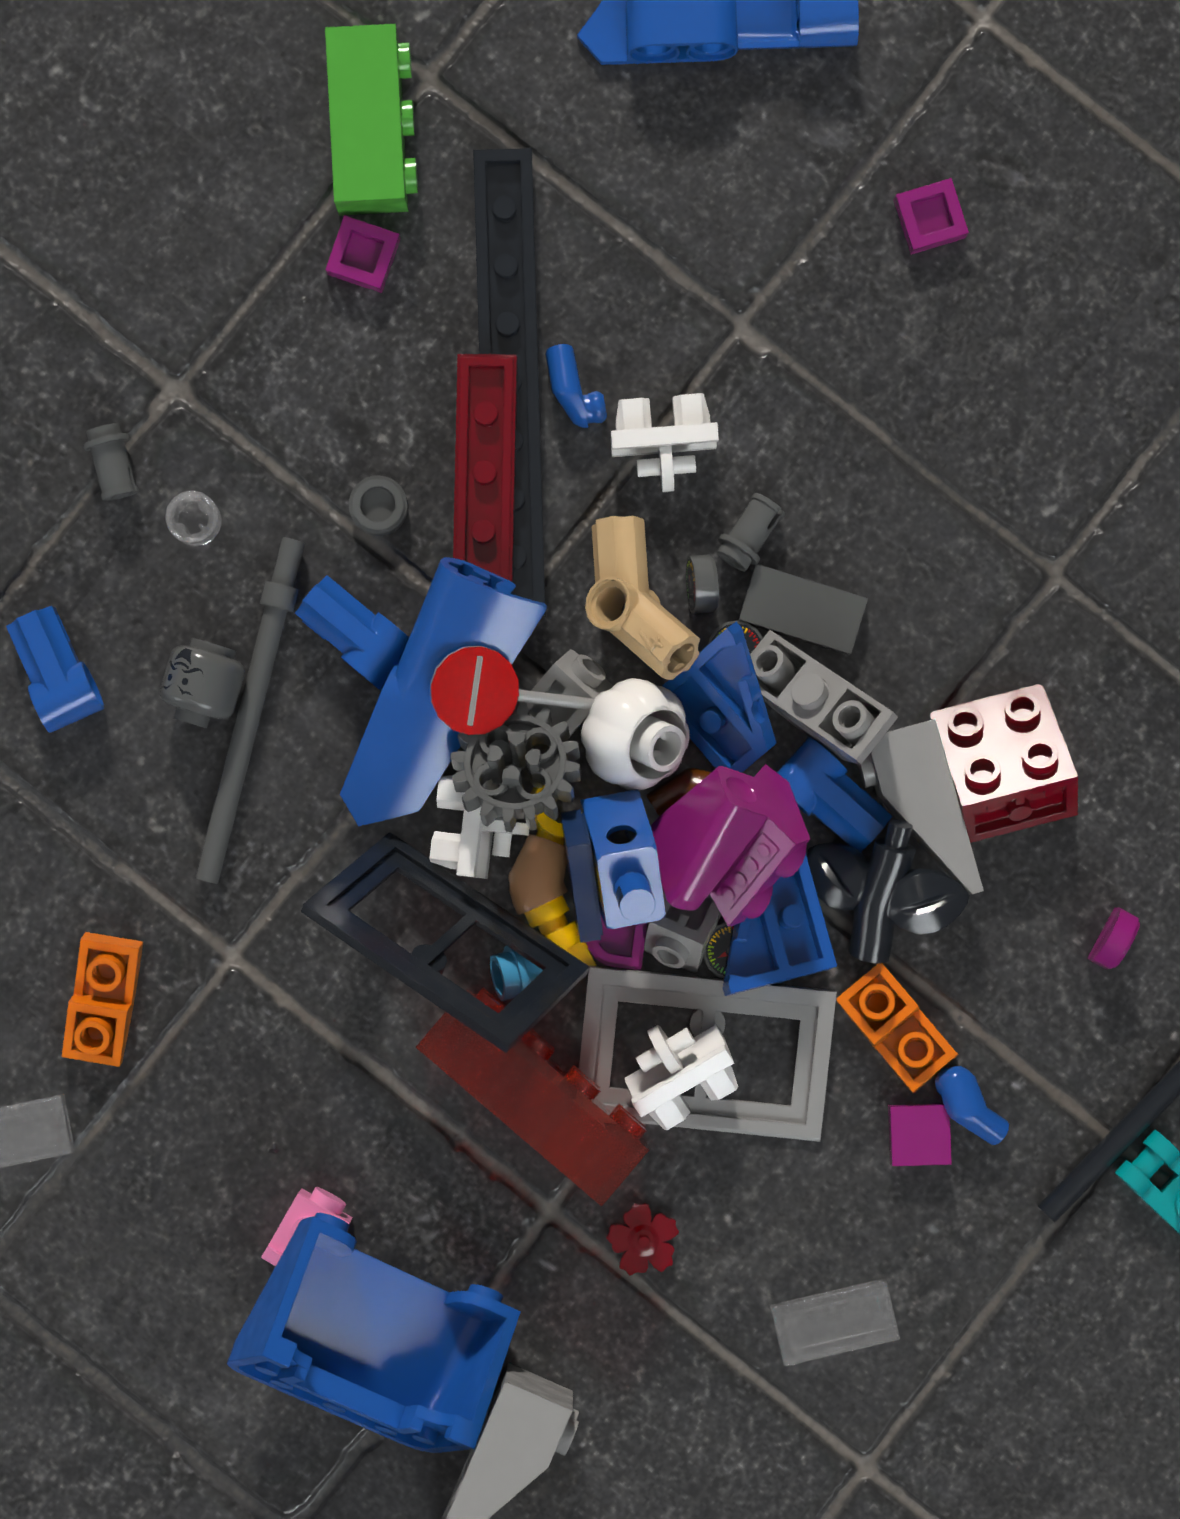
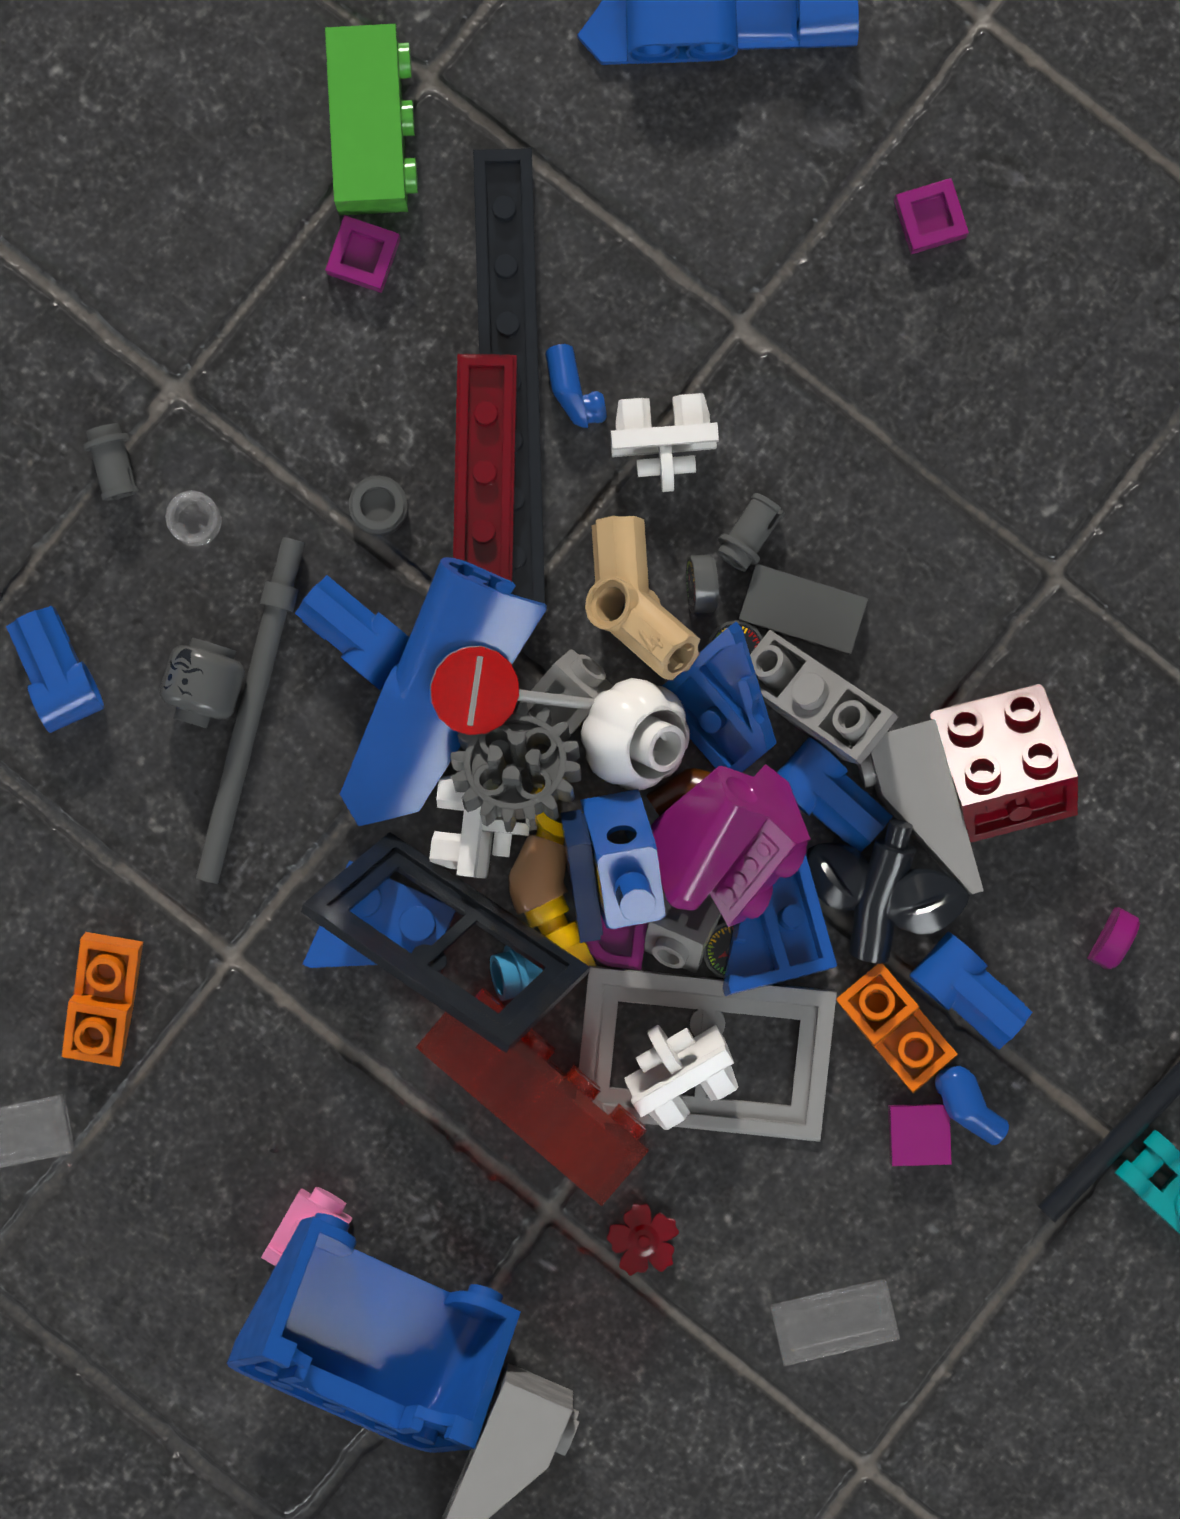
none -> blue wing [303,860,456,968]
none -> blue piece [909,932,1033,1050]

